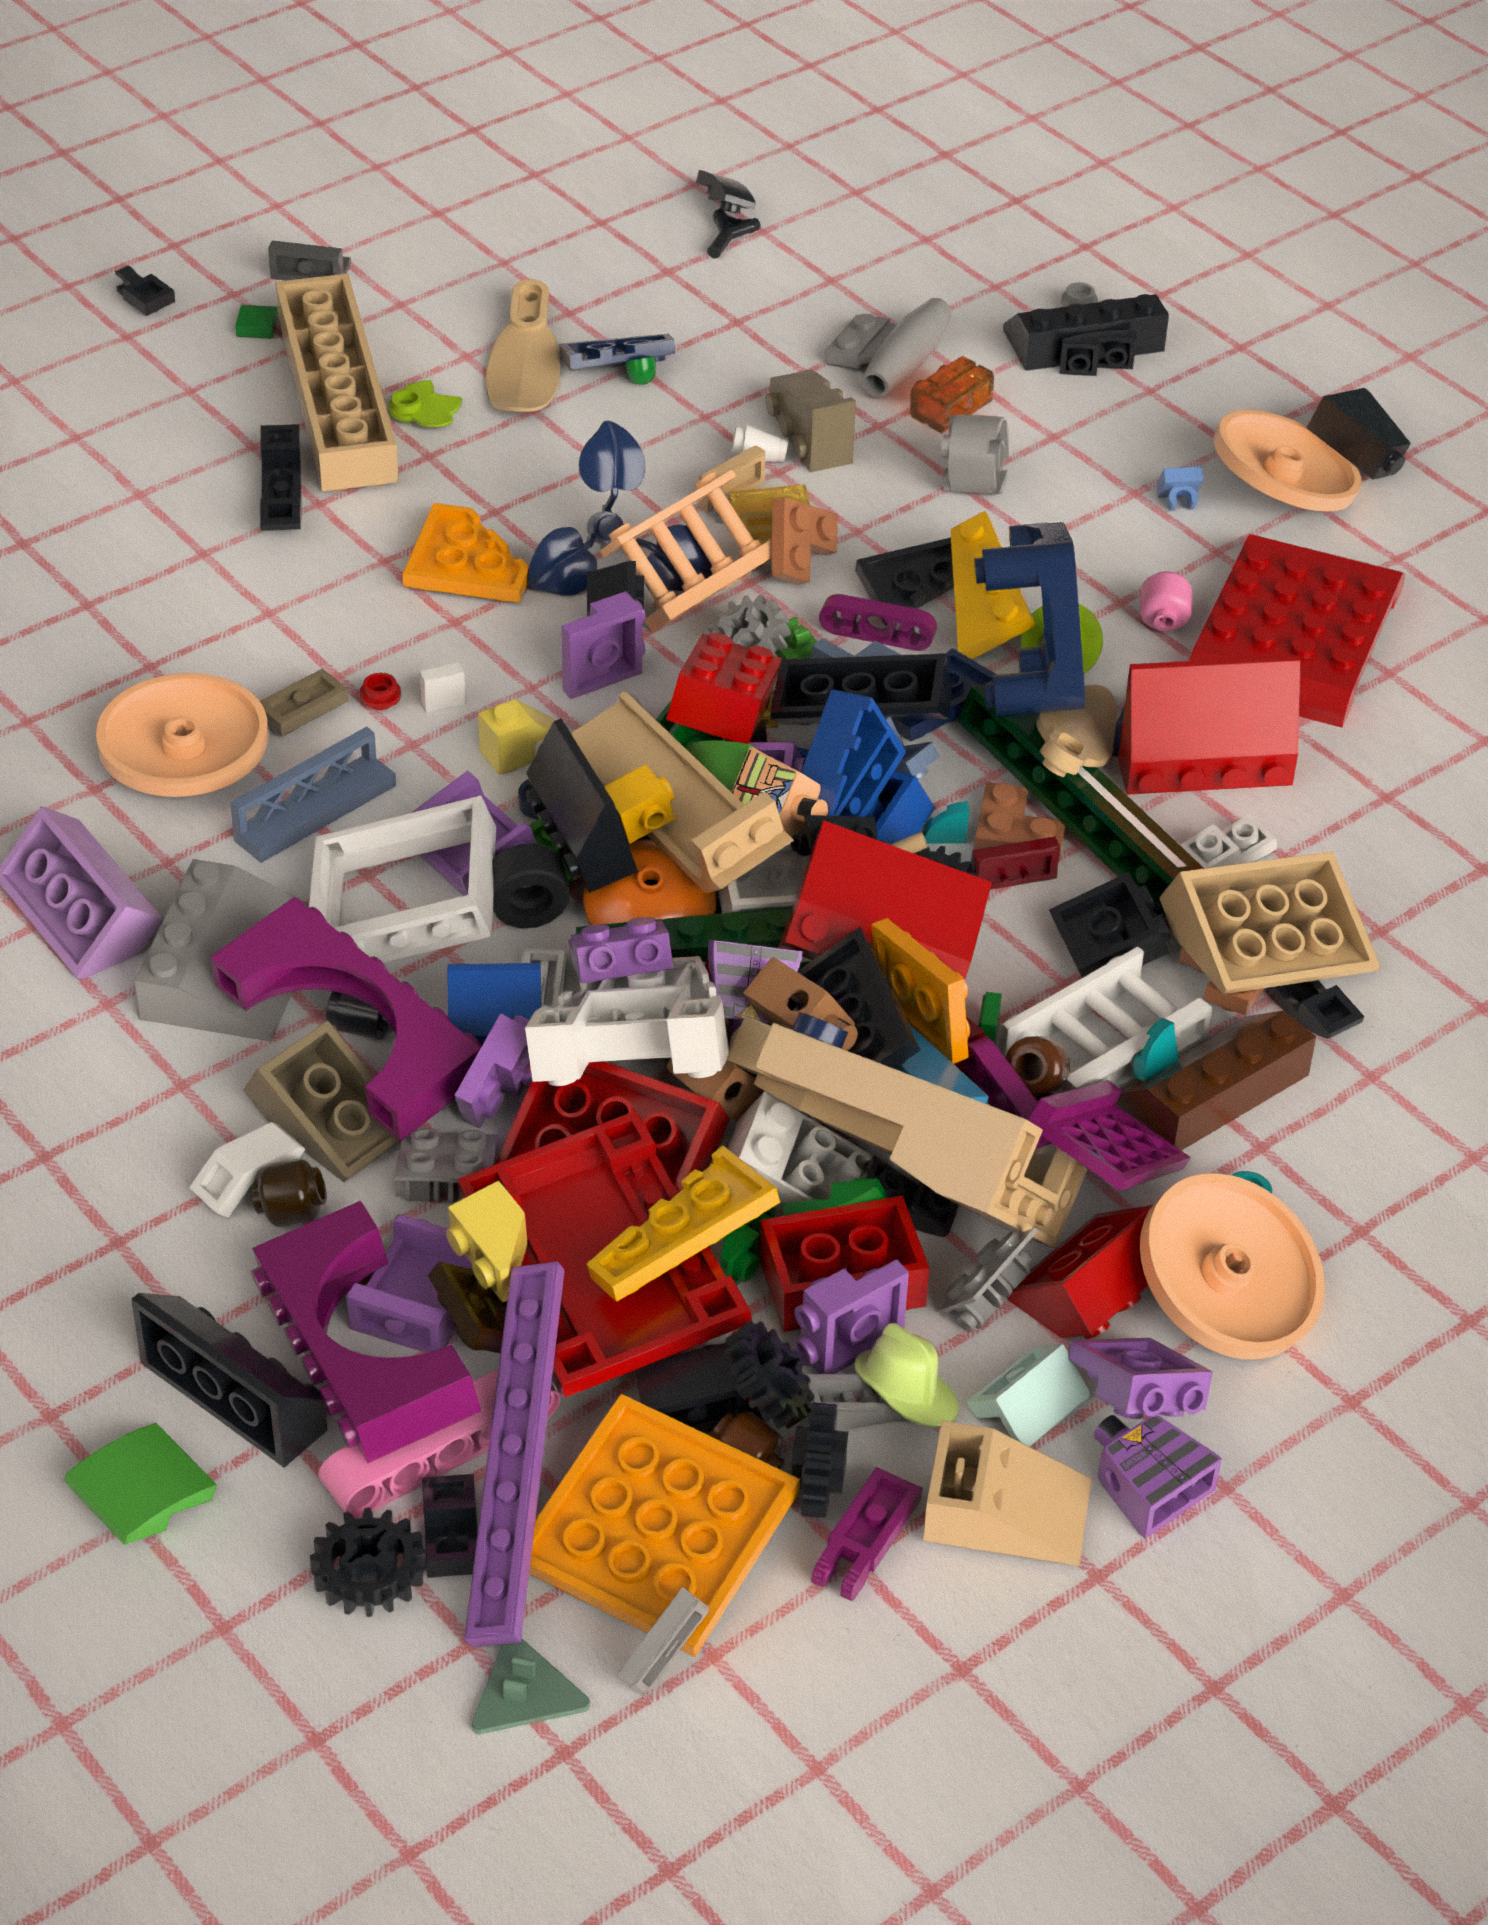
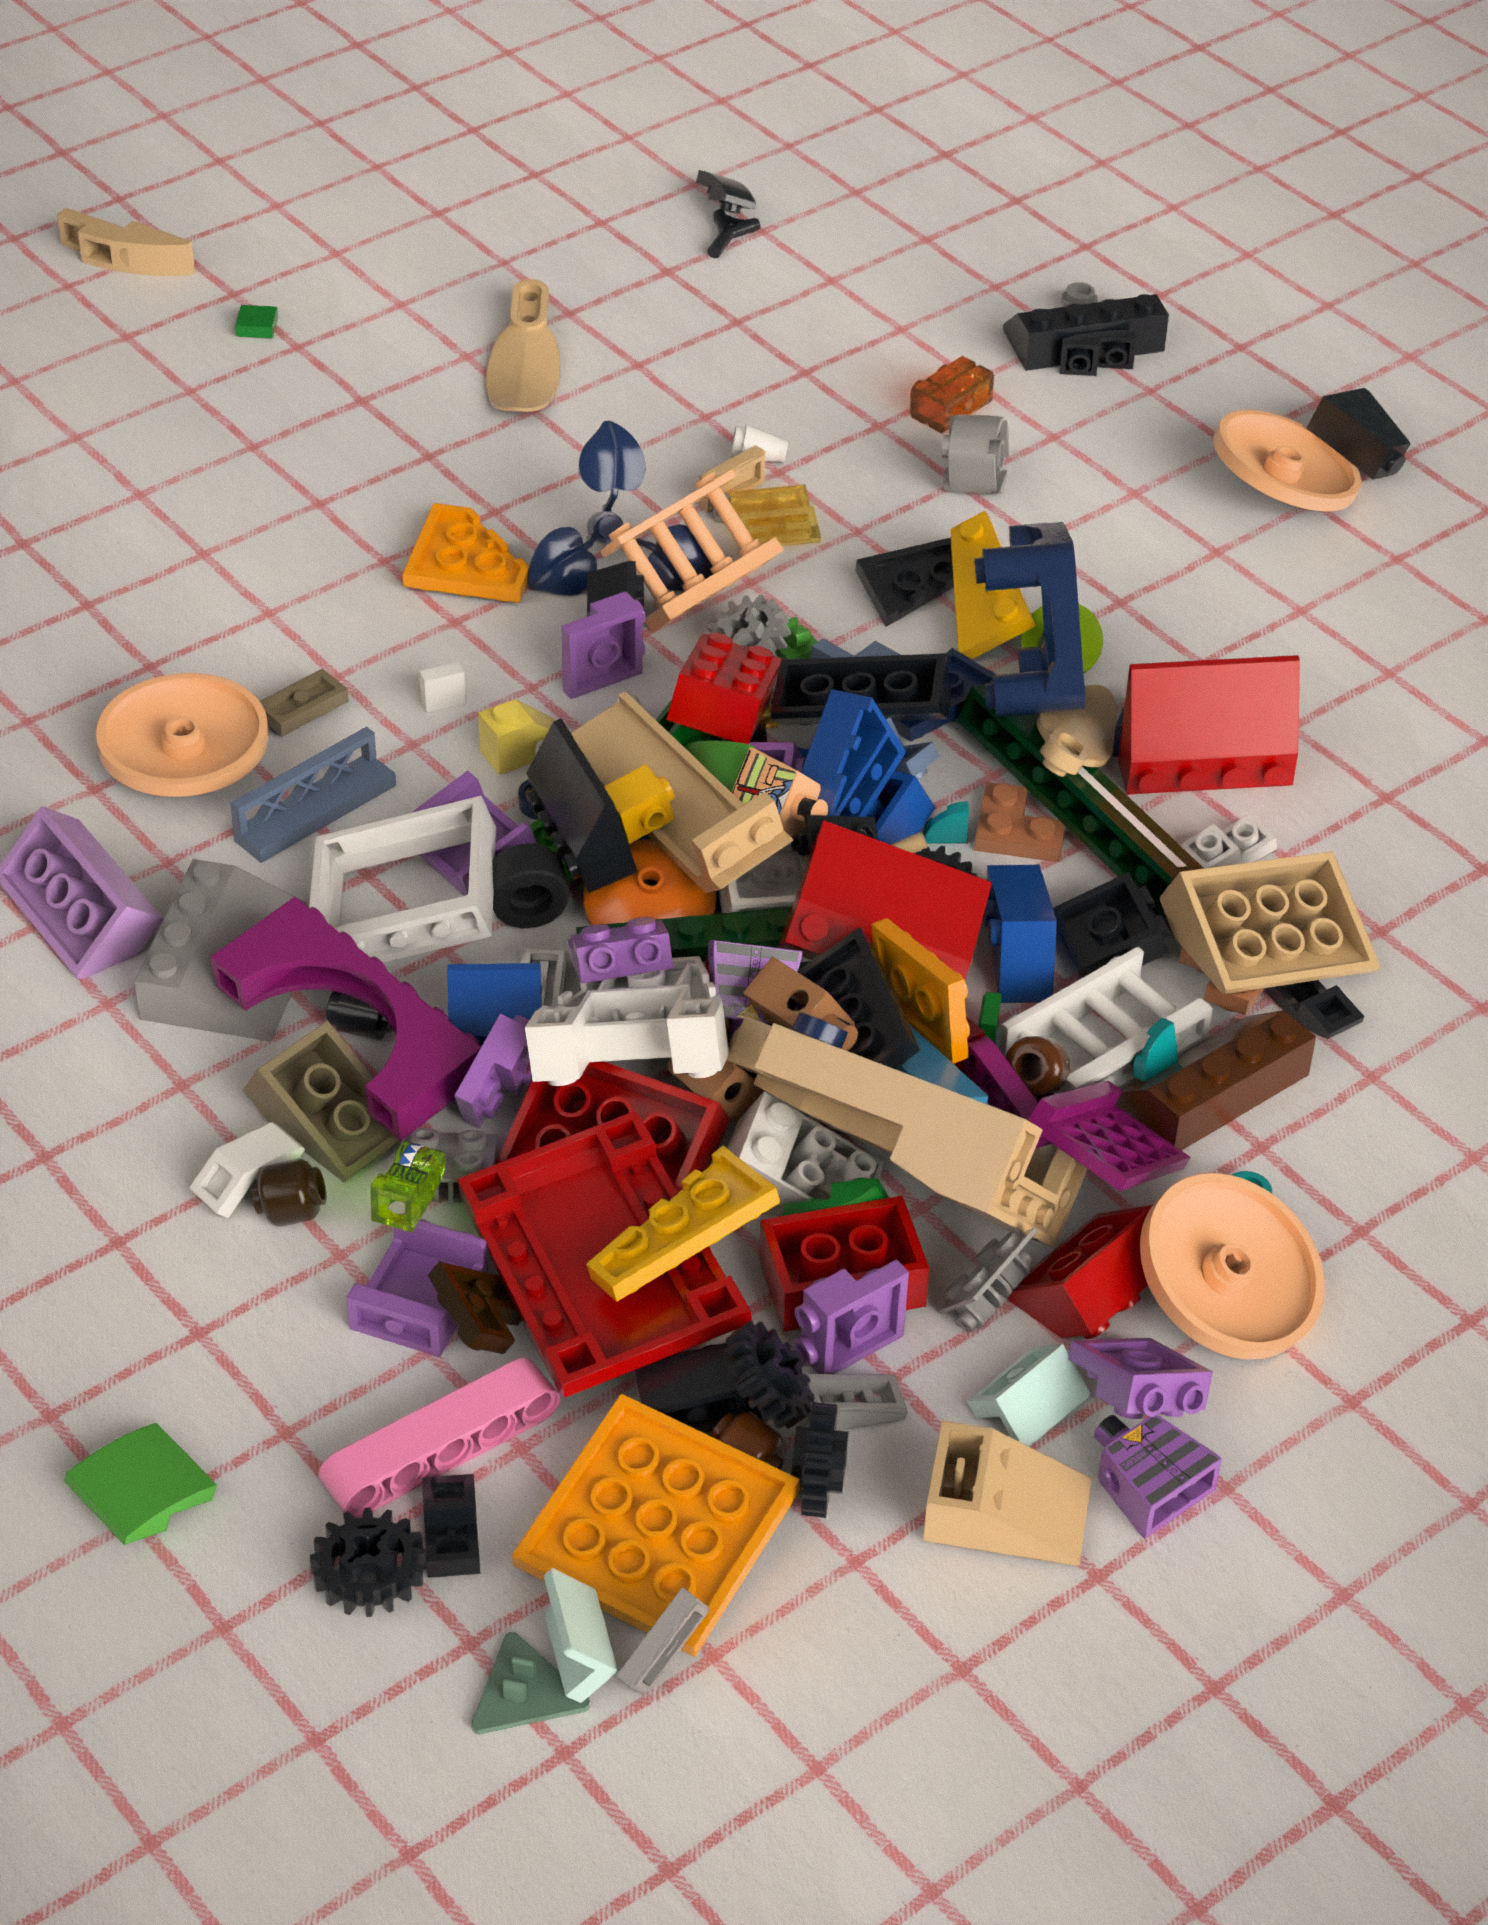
black plate [115,265,175,316] -> none
black slope [131,1293,328,1468] -> none
magenta arch [251,1201,481,1463] -> none
black slope [260,424,302,531] -> none
dark grey panel [268,240,351,281] -> none
tan brick [275,274,399,492] -> none
red plate [359,673,401,710] -> none
lime plate [388,380,462,427] -> none
light yellow slope [446,1181,527,1302] -> none
medium lavender tile [464,1261,565,1647] -> none
wing [559,333,675,370] -> none
green hinge [625,357,656,385] -> none
green slope [720,1205,776,1285] -> none
dark tan wedge [765,369,856,472] -> none
nougat plate [772,496,838,585] -> none
magenta hinge [811,1467,923,1601] -> none
magenta beam [819,594,937,651] -> none
light grey plate [824,298,952,398] -> none
yellowish green piece [854,1323,959,1428] -> none
black slope [859,1156,959,1238] -> none
dark red plate [971,836,1060,890] -> none
bright pink head [1140,571,1192,631] -> none
medium blue tile [1156,466,1204,511] -> none
red slope [1189,534,1406,728] -> none
none -> tan slope [57,208,195,276]
none -> clear neon green leg [370,1141,446,1233]
none -> light aqua panel [544,1568,618,1703]
none -> blue wedge [983,864,1057,1003]

